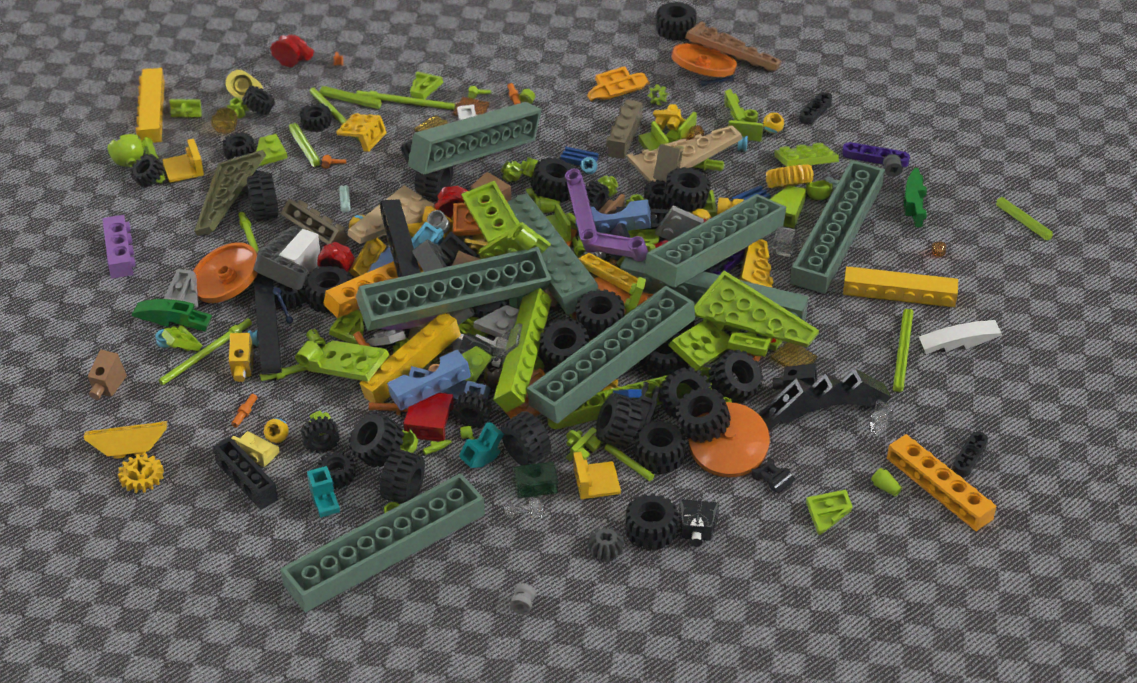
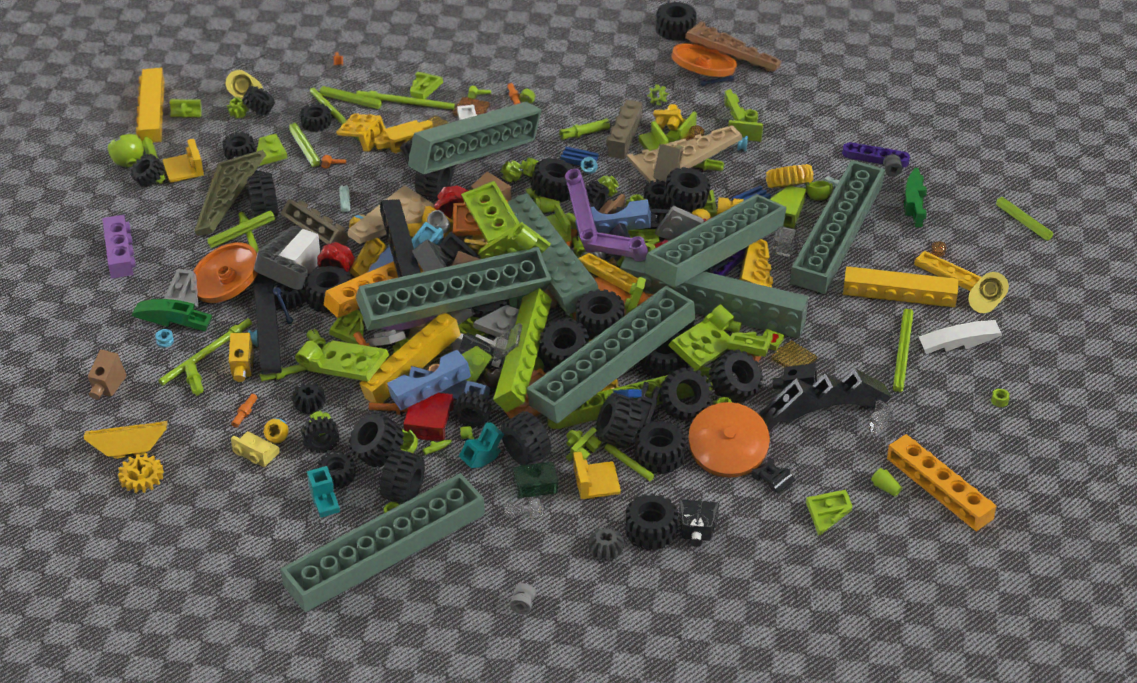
lime wing [161,325,203,351] -> none
clear yellow hair [211,108,238,134] -> none
black brick [213,437,278,510] -> none
red piece [270,35,314,68] -> none
light orange plate [587,66,650,102] -> none
black tyre [676,387,731,443] -> none
lime wing [694,271,819,348] -> none
yellow piece [763,112,784,134] -> none
lime plate [774,143,839,167] -> none
black beam [799,92,832,125] -> none
black beam [953,431,988,477] -> none
none -> lime axle [184,362,204,396]
none -> lime axle [208,211,275,248]
none -> black gear [292,382,326,415]
none -> yellow hinge [374,120,433,153]
none -> lime pin [559,118,610,140]
none -> yellow tile [914,251,981,291]
none -> light yellow piece [968,272,1009,313]
none -> lime axle [991,389,1010,408]

